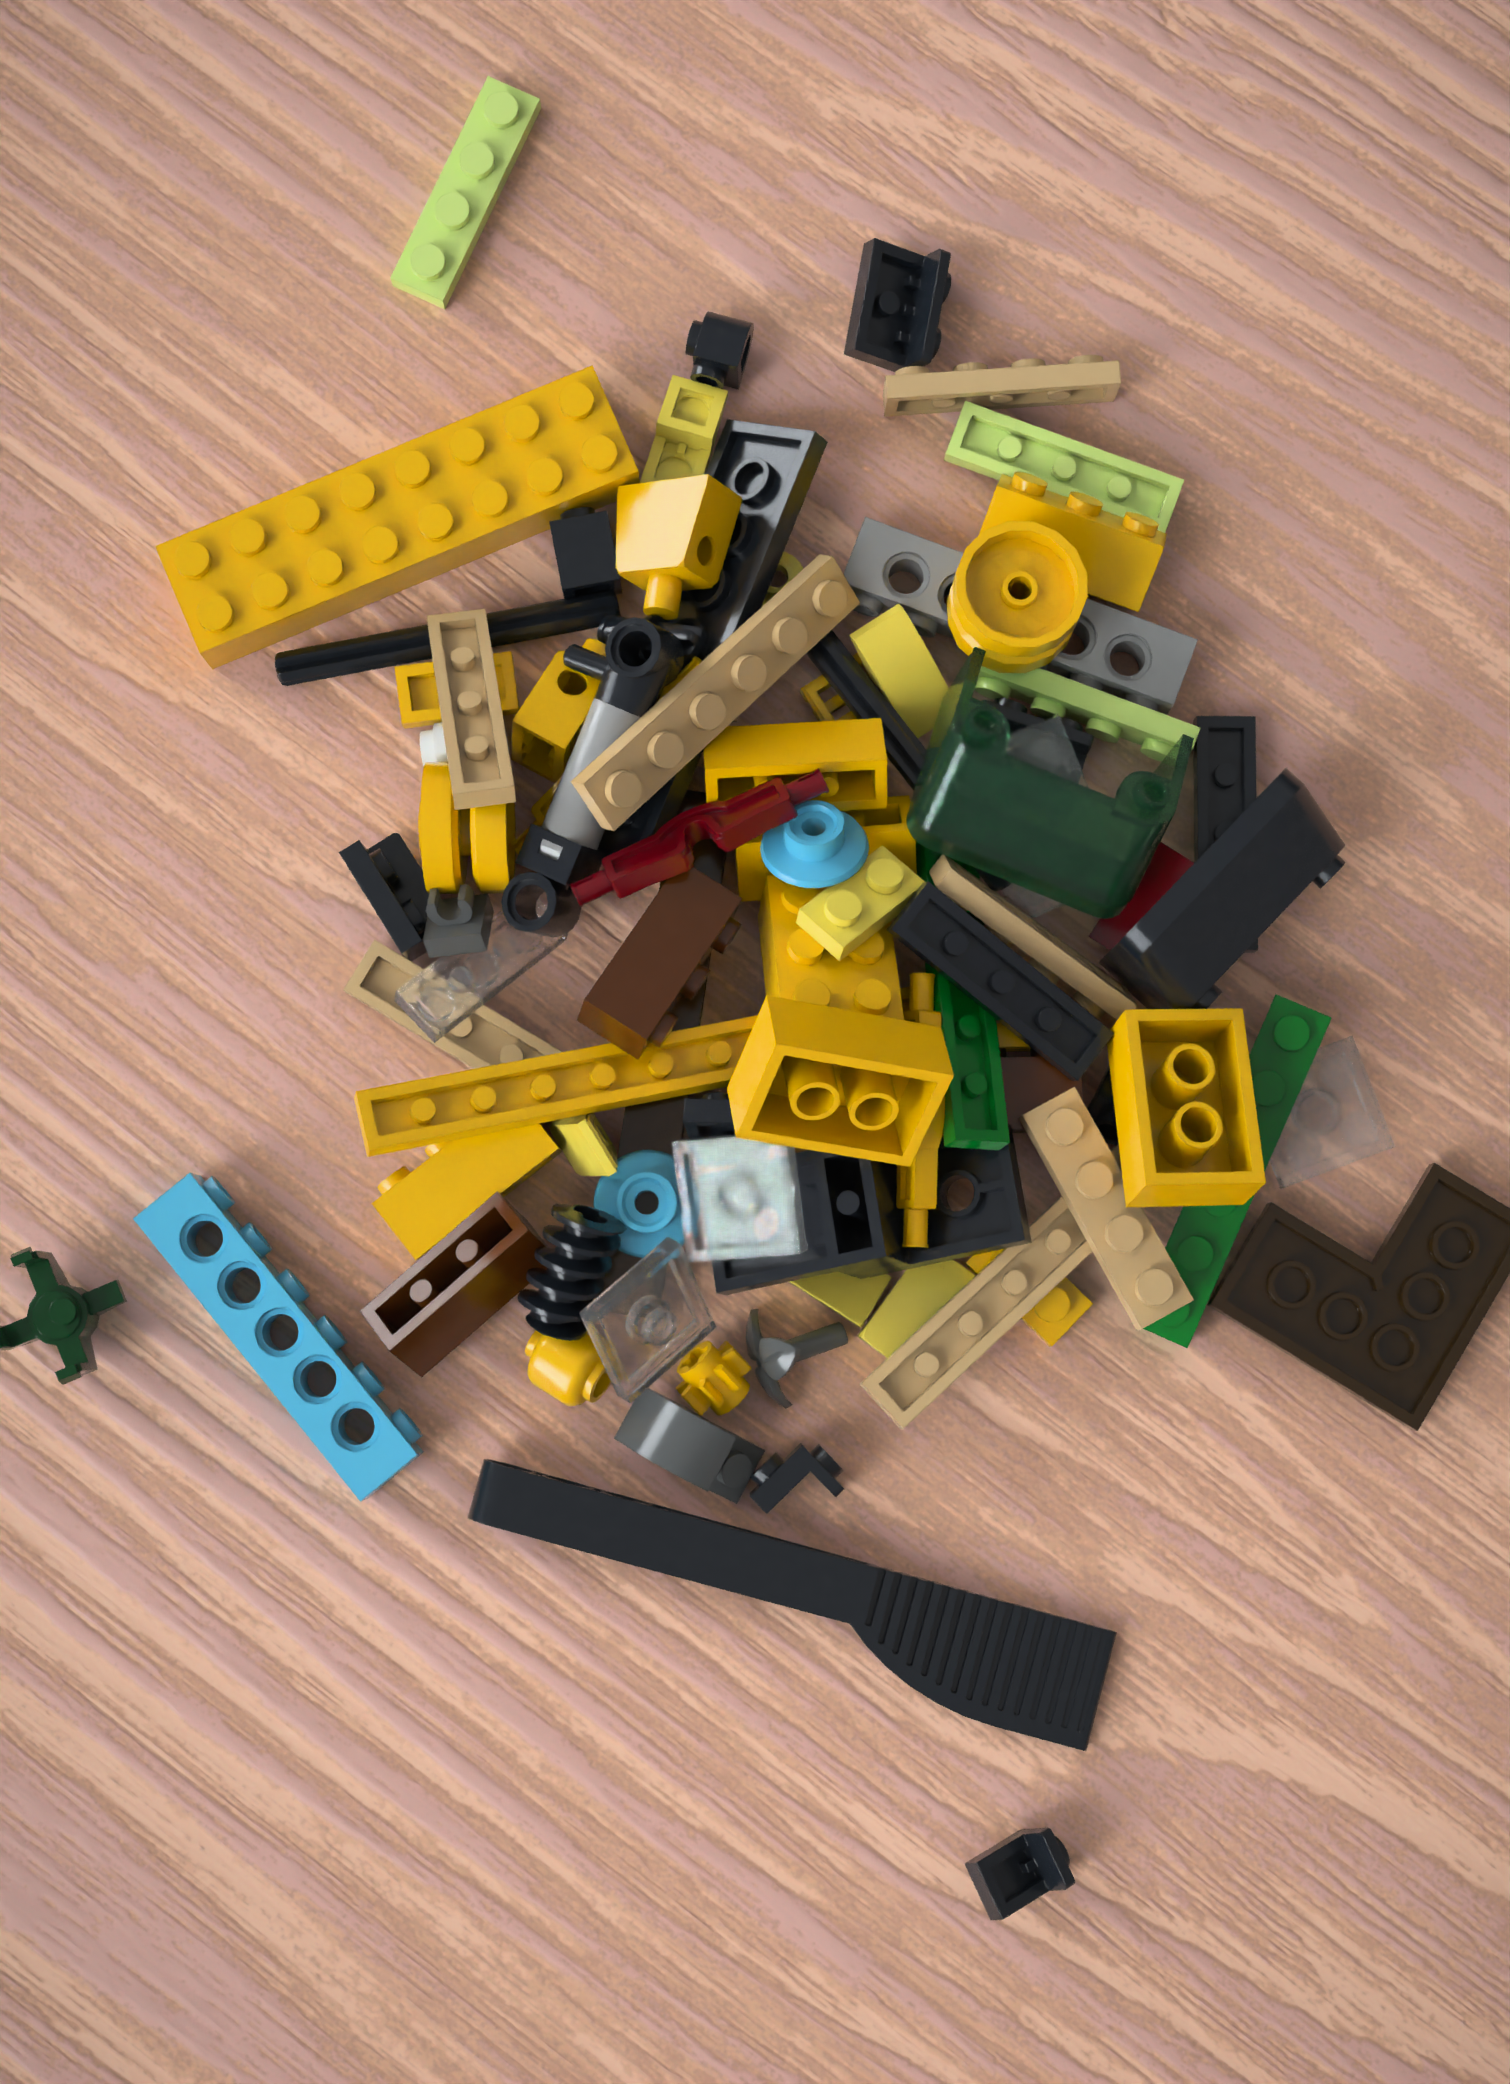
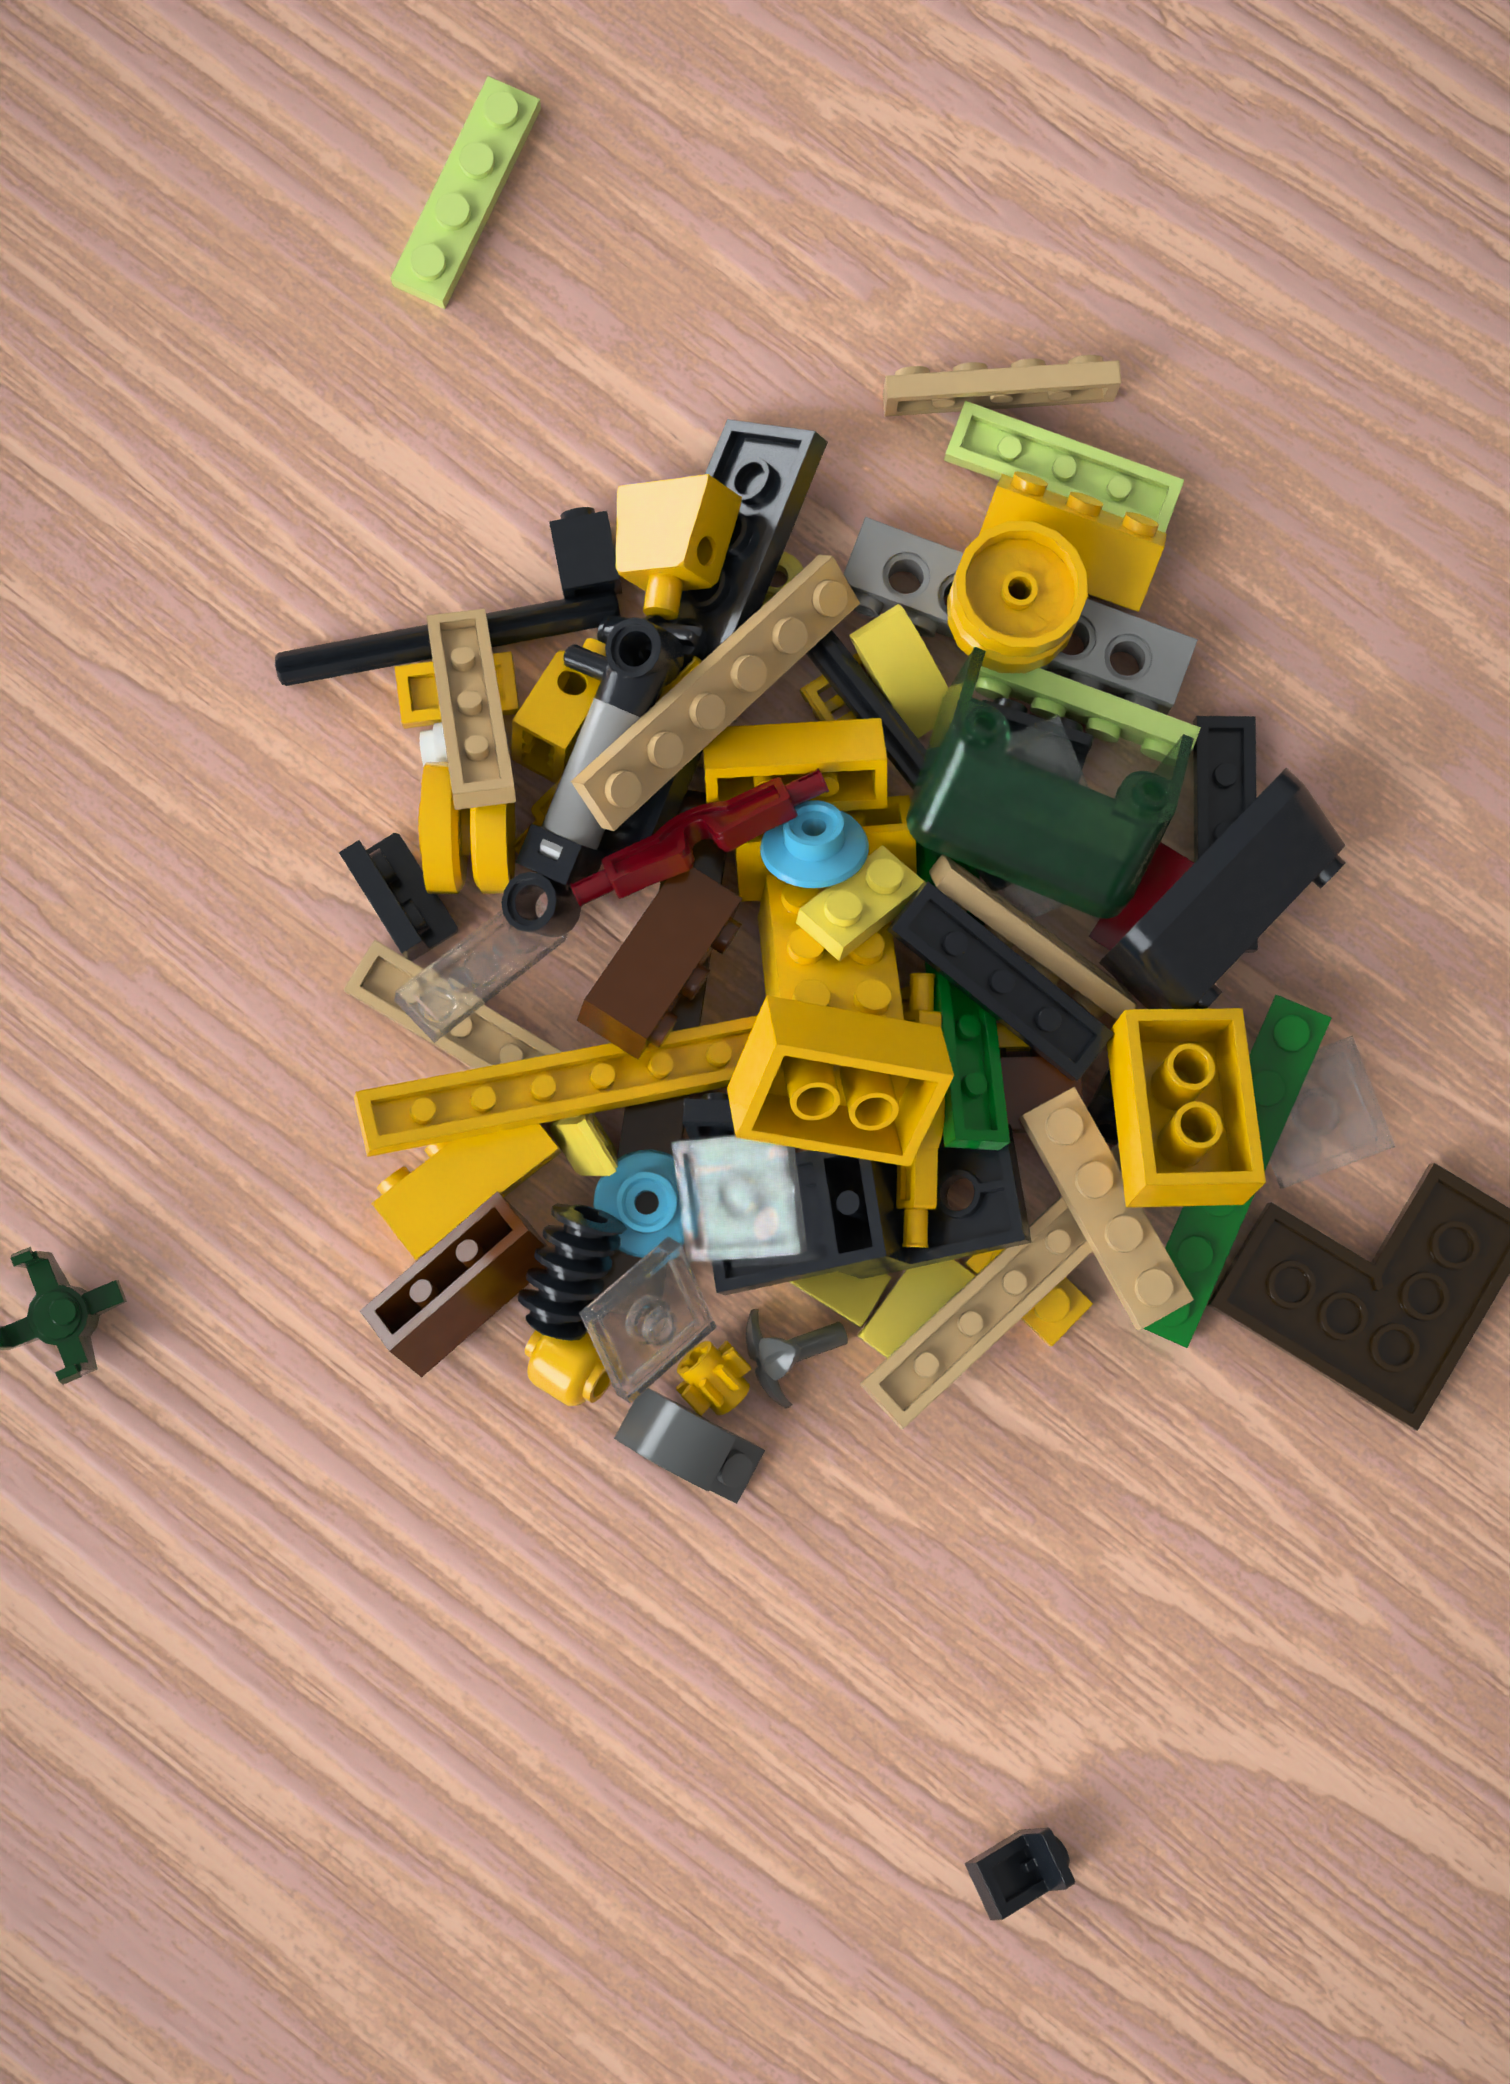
medium azure brick [133,1173,424,1502] -> none
yellow brick [155,365,640,670] -> none
dark grey tile [423,884,494,958] -> none
black piece [468,1459,1117,1751] -> none
light yellow slope [640,375,728,483] -> none
black plate [685,311,754,390] -> none
black bracket [750,1443,844,1514] -> none
black bracket [844,238,951,372] -> none

